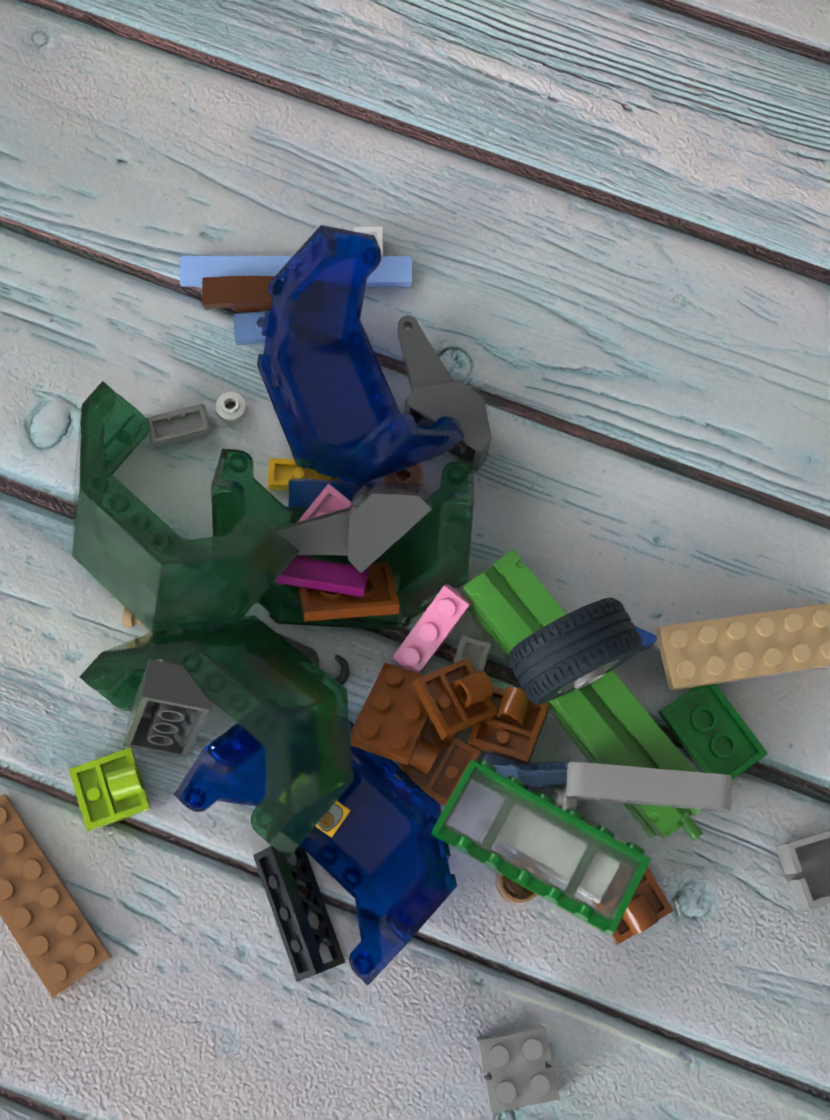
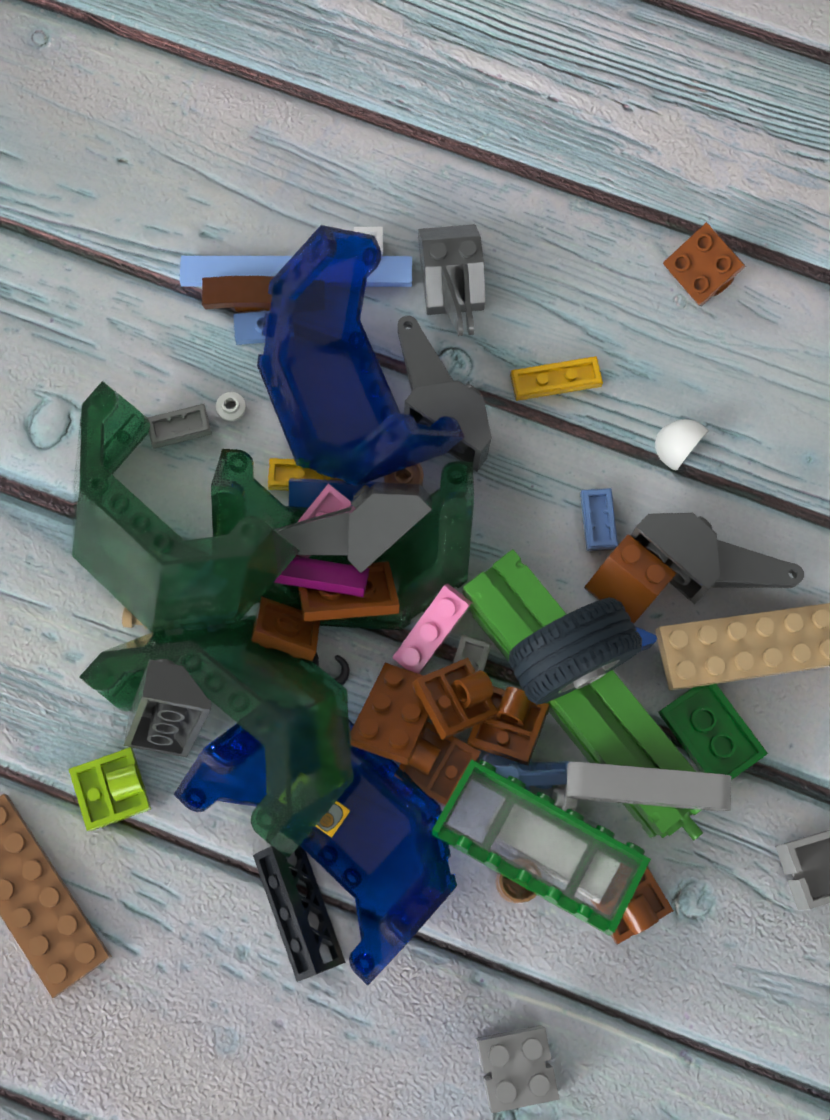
none -> dark orange plate [251,597,320,661]
none -> dark grey slope [418,224,485,336]
none -> yellow tile [510,356,603,401]
none -> medium blue plate [580,488,618,551]
none -> dark orange slope [584,534,677,624]
none -> dark grey slope [631,512,804,605]
none -> white helmet [655,419,709,471]
none -> dark orange plate [663,222,746,306]

